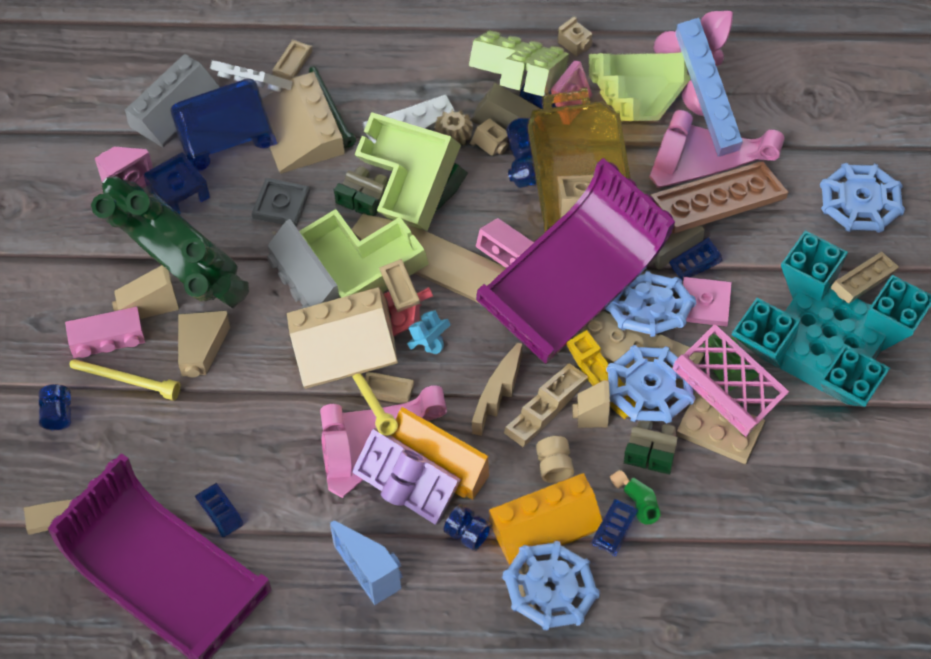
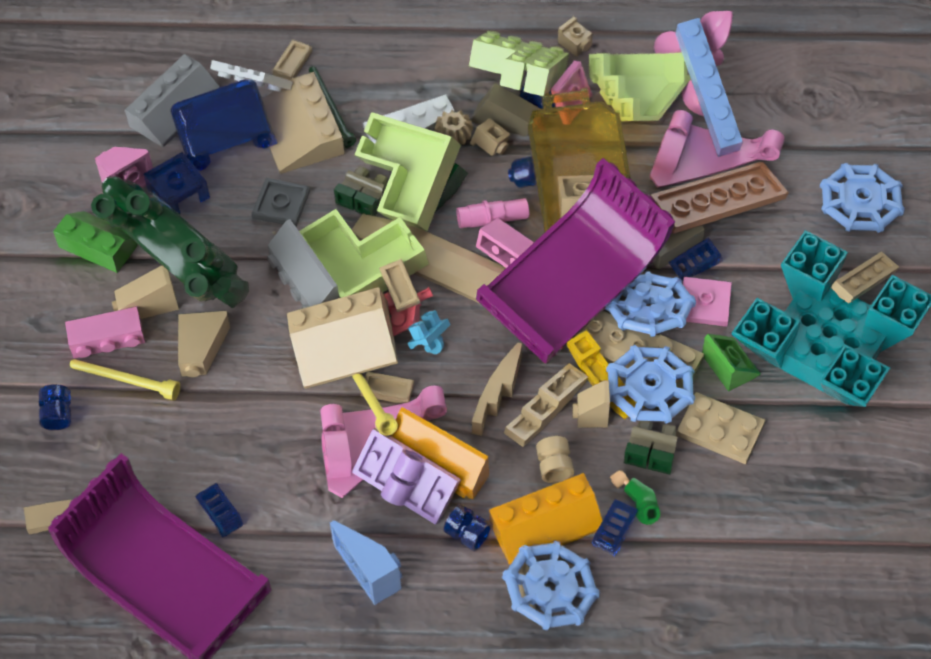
clear blue wheel [506,118,541,161] -> none
bright pink fence [672,324,789,437] -> none
none -> bright green slope [53,211,138,273]
none -> bright pink piece [456,198,529,228]

